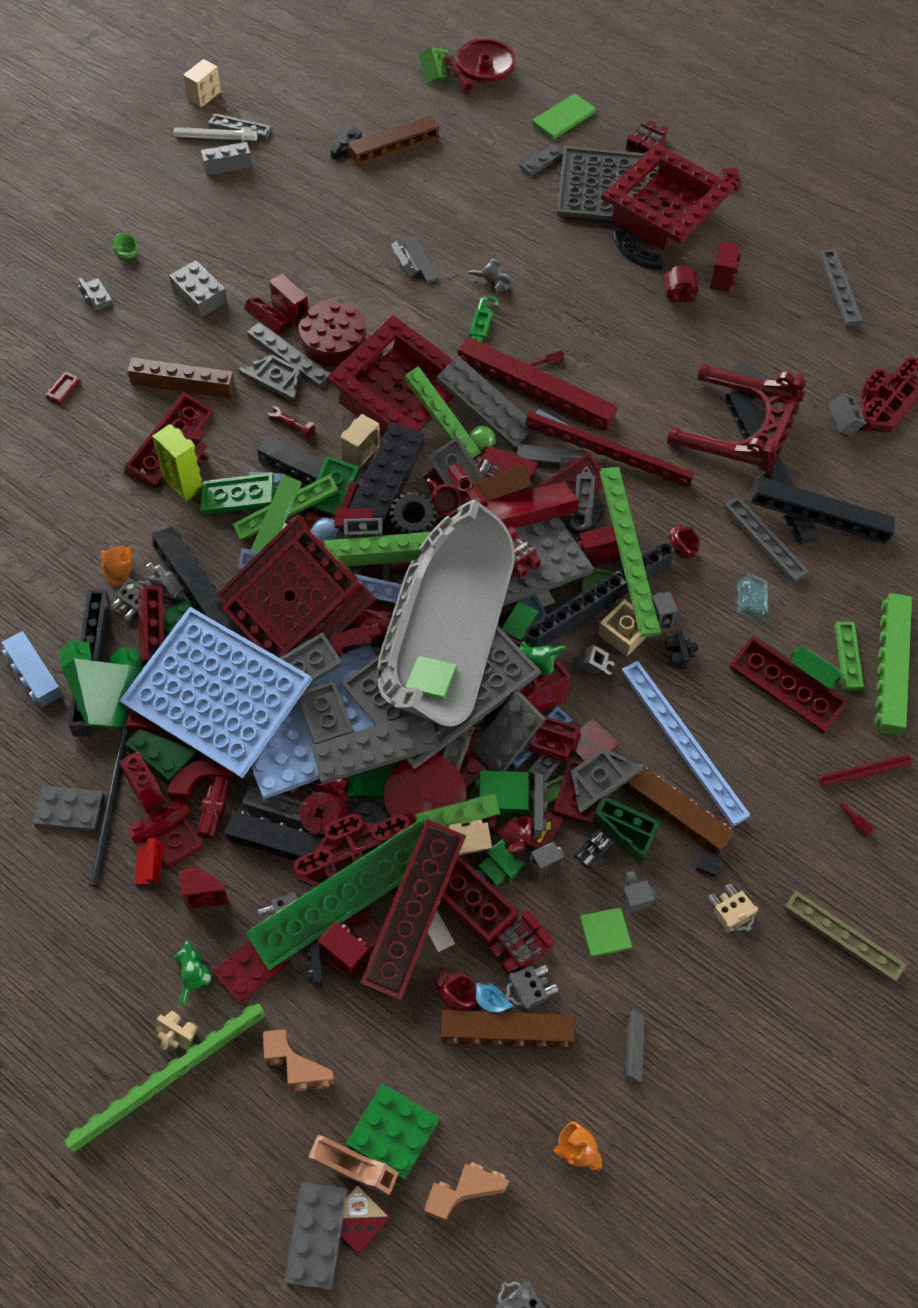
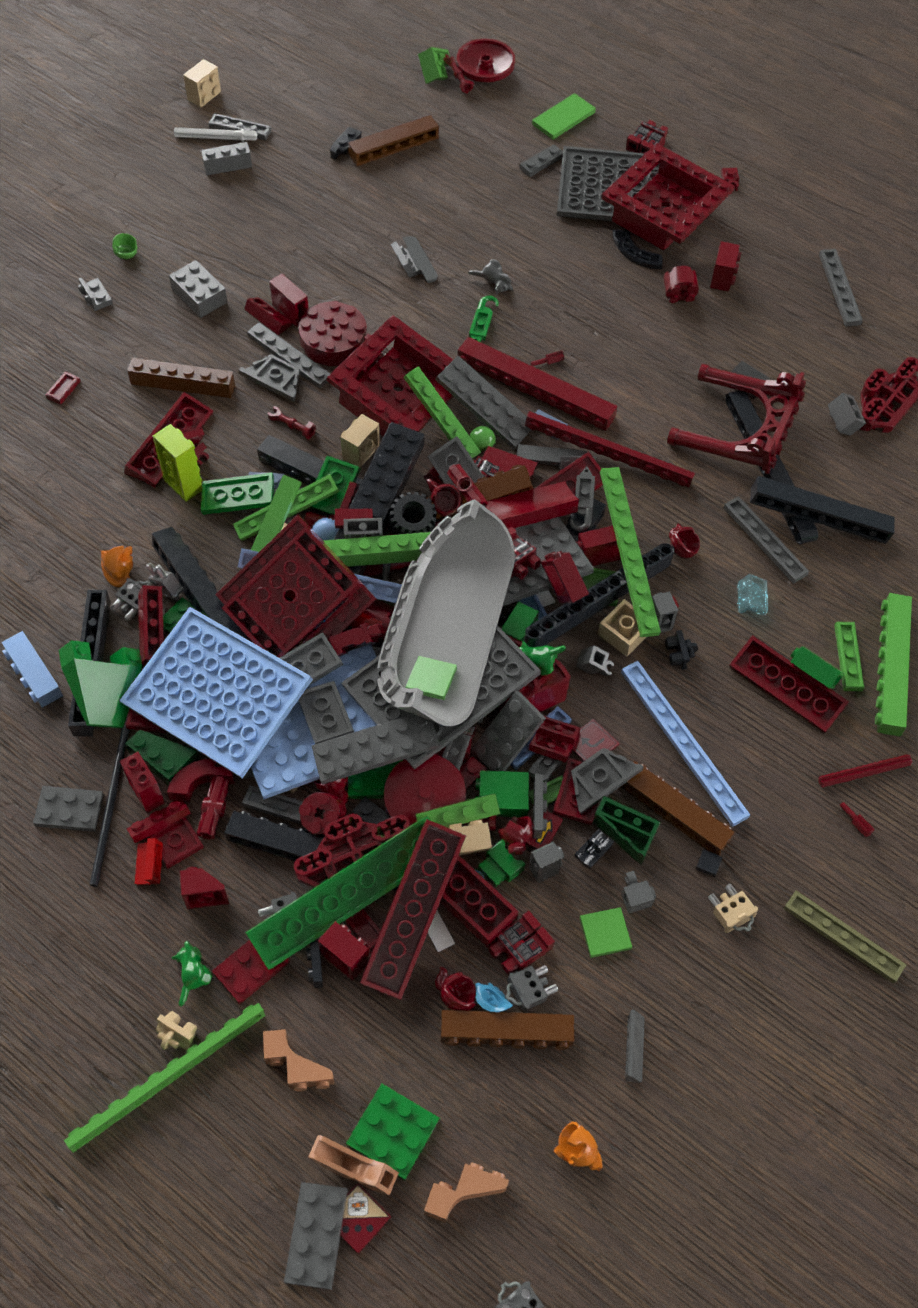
none -> dark red window [540,551,589,603]

